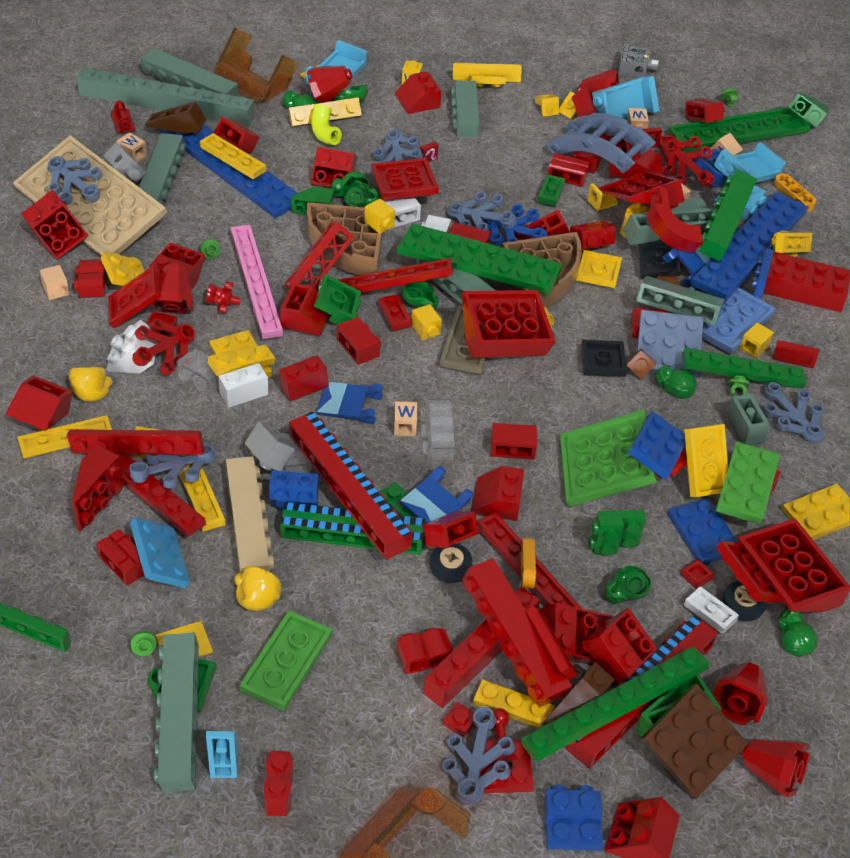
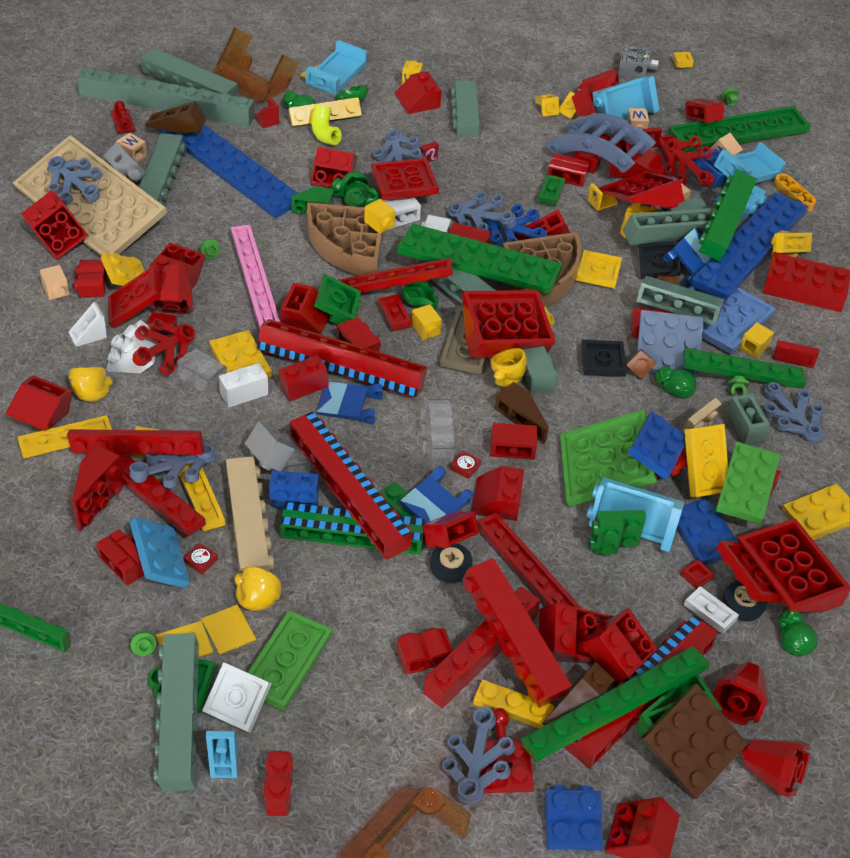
yellow plate [200,133,267,179] -> none
red piece [205,281,241,313] -> none
yellow plate [207,344,276,376] -> none
red brick [214,117,260,153] -> none
red fence [283,221,354,290] -> none
red cone [307,66,353,103] -> none
light nougat brick [394,401,417,436] -> none
red plate [442,702,475,738] -> none
yellow bracket [452,63,522,87] -> none
light orange beam [521,538,536,589] -> none
red tile [526,606,577,680] -> none
red brick [570,221,615,250] -> none
green hair [605,565,651,604] -> none
red arch [646,187,703,253] -> none
blue plate [752,248,774,298] -> none
green slope [788,92,829,128] -> none
none -> white slope [69,302,107,346]
none -> tile [184,543,218,575]
none -> yellow window [201,604,257,655]
none -> white plate [202,662,272,732]
none -> red panel [255,98,279,128]
none -> red brick [257,319,427,397]
none -> tile [450,451,481,479]
none -> yellow piece [491,348,527,387]
none -> reddish brown slope [495,382,549,444]
none -> sand green brick [522,346,559,394]
none -> medium azure panel [587,477,685,552]
none -> yellow plate [673,52,694,68]
none -> tan plate [681,398,722,434]

